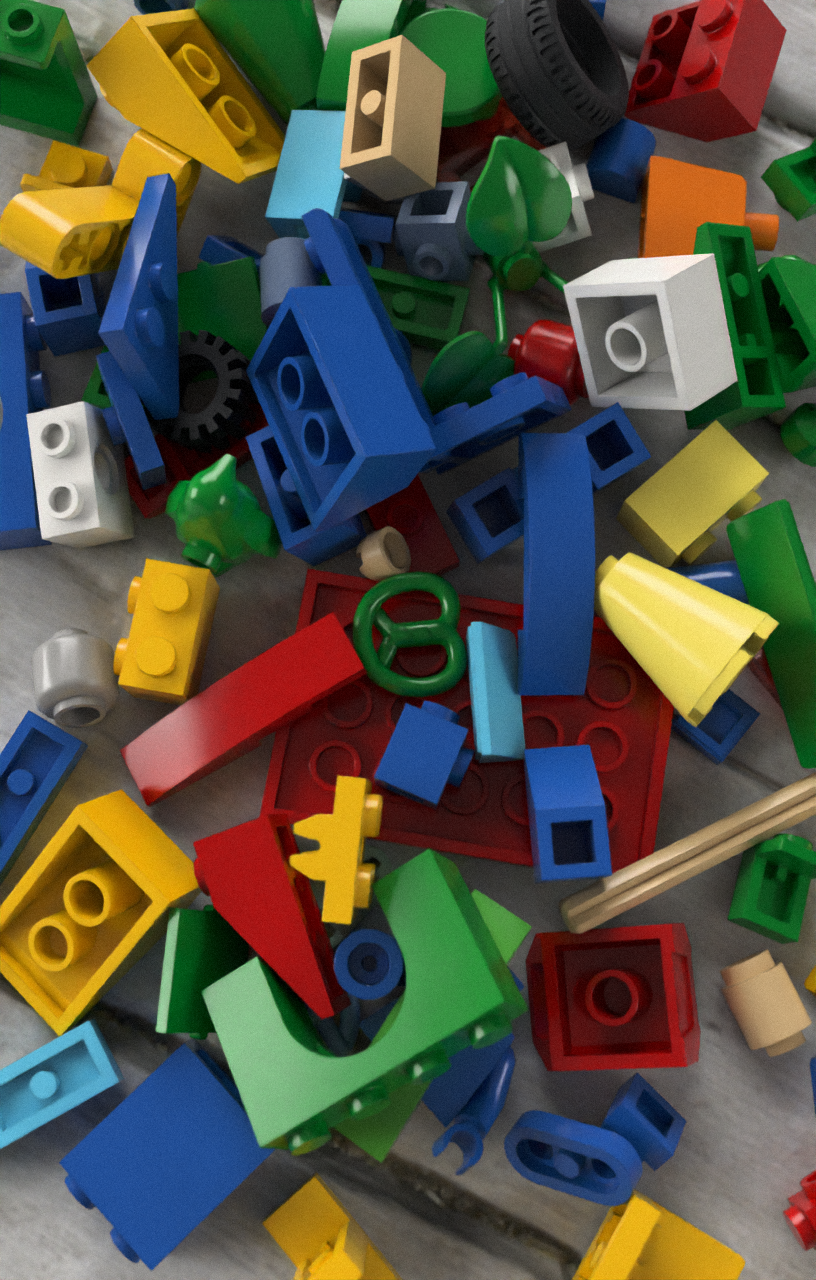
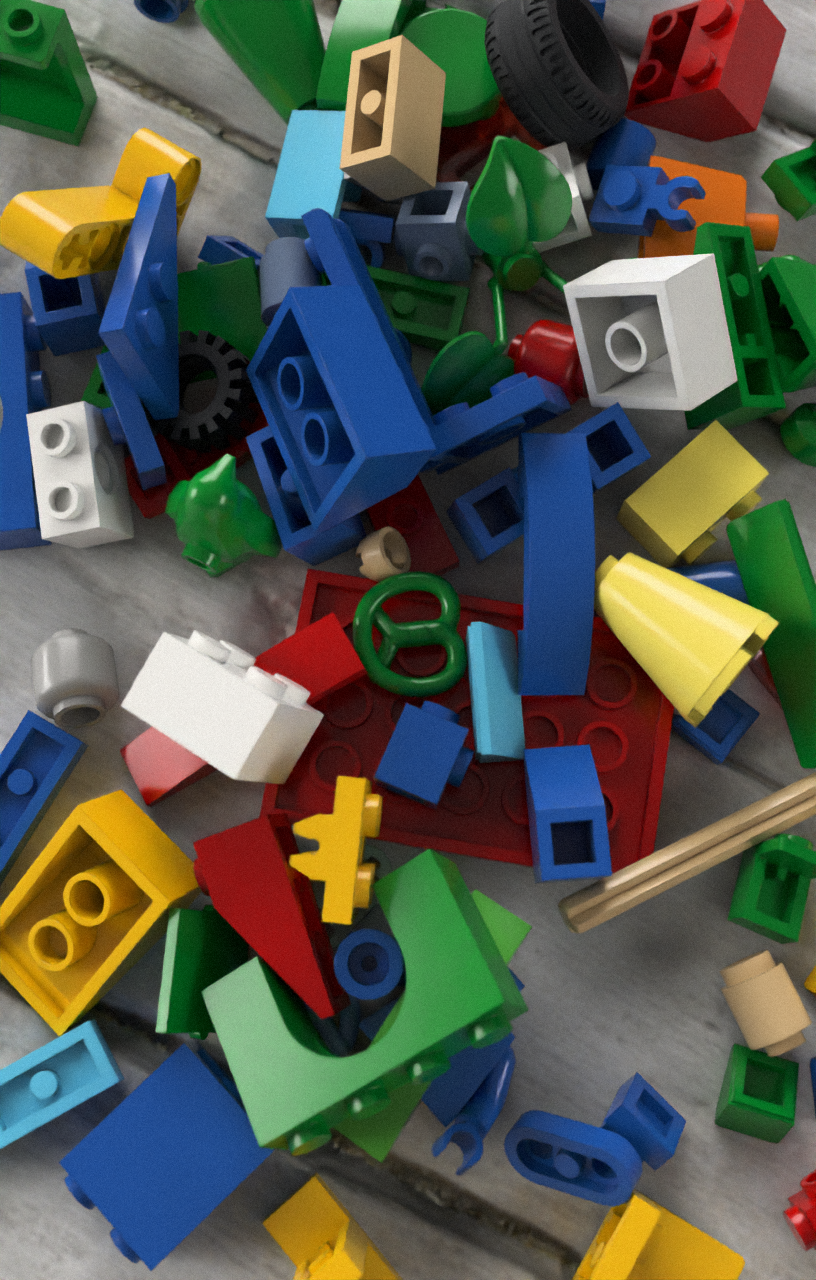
yellow bracket [20,140,113,192] -> none
yellow slope [86,8,285,184] -> none
yellow brick [113,558,220,706] -> none
red slope [525,923,701,1071] -> none
none -> white brick [121,631,324,784]
none -> blue plate [588,164,706,237]
none -> green slope [715,1043,799,1143]

